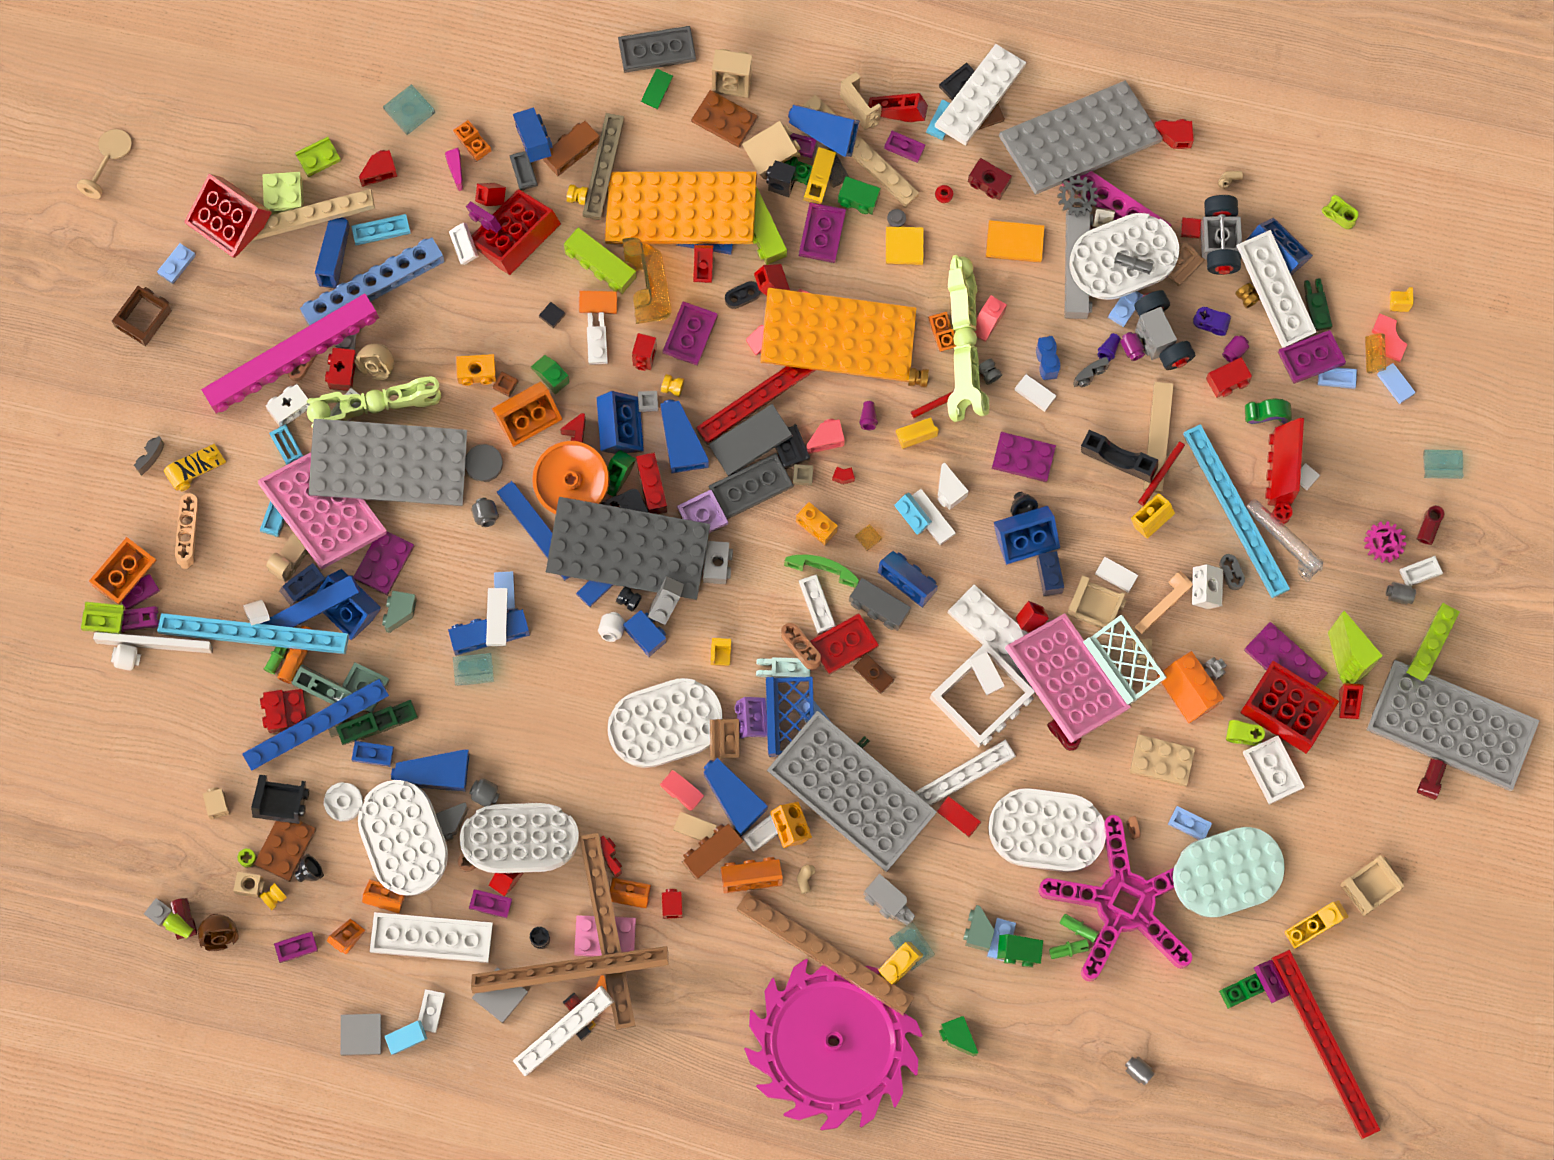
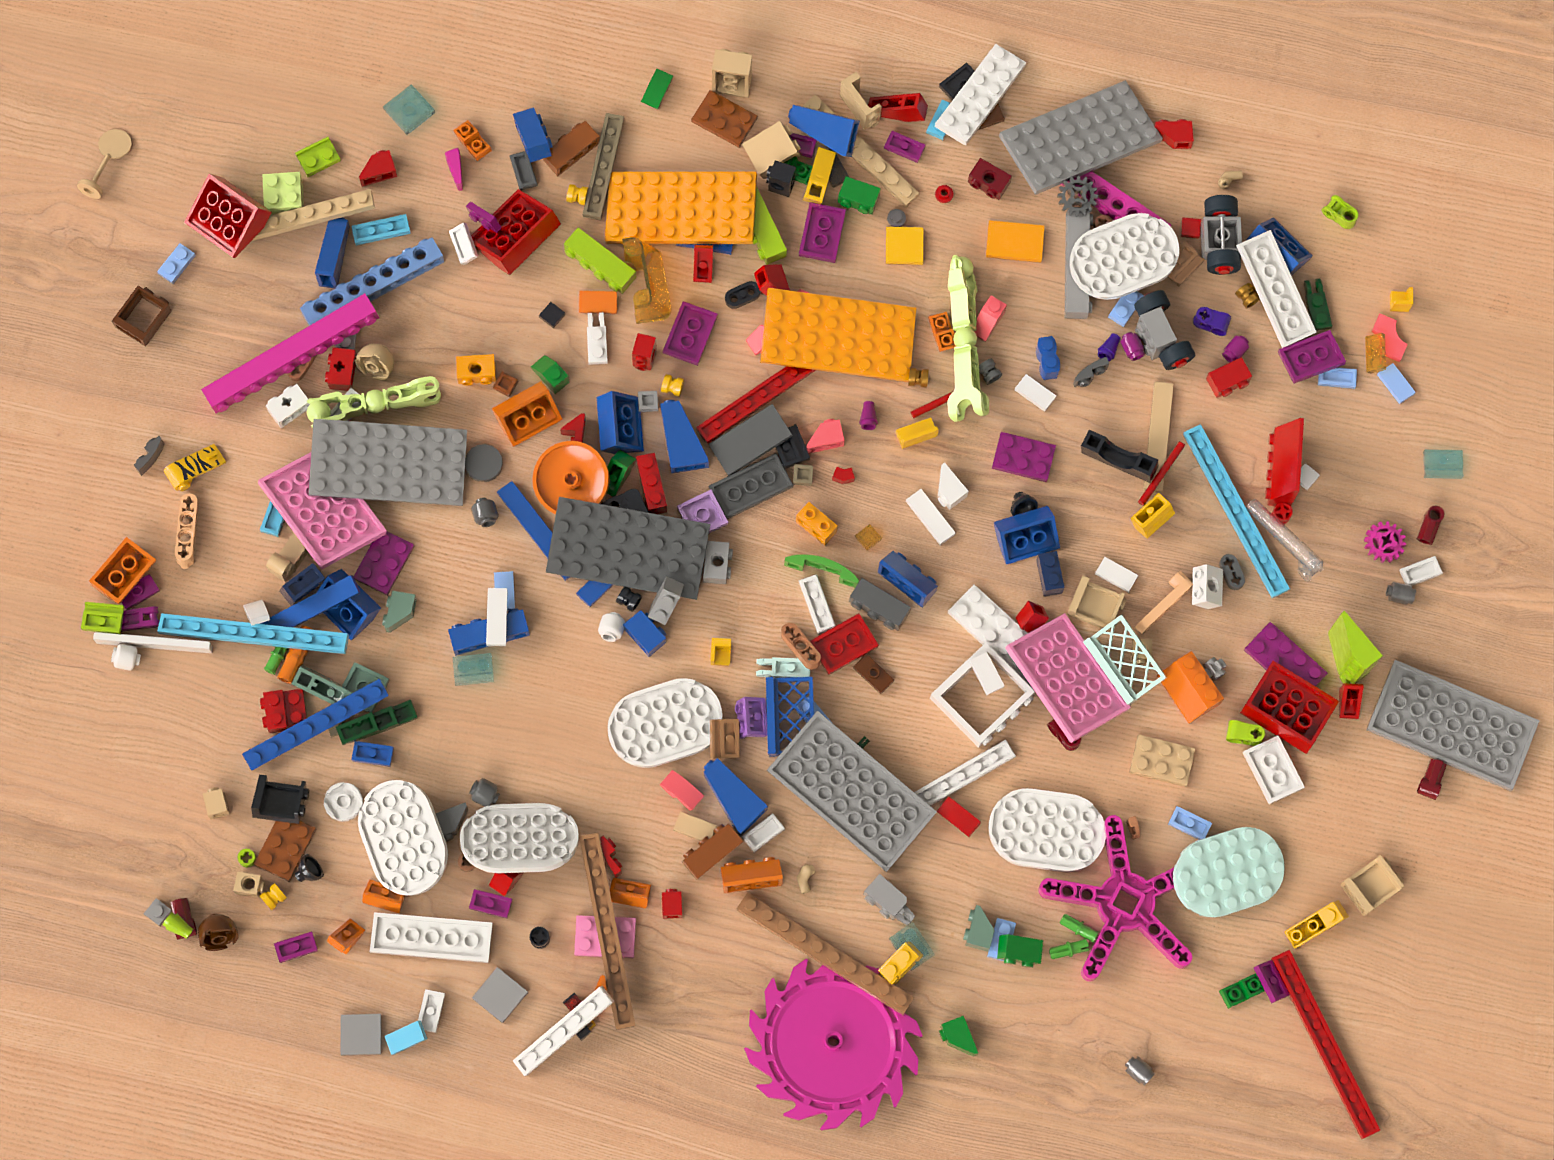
medium azure tile [269,424,303,465] -> none
blue slope [391,749,470,792] -> none
medium nougat plate [471,946,669,994] -> none
red panel [475,183,506,206] -> none
dark grey tile [618,26,696,73] -> none
light orange brick [770,801,812,848] -> none
medium azure plate [894,493,932,535] -> none
dark tan plate [1093,207,1115,227] -> none
dark grey pin [1114,252,1154,275] -> none
green animal [1245,398,1292,424] -> none
lime brick [1406,603,1460,682] -> none

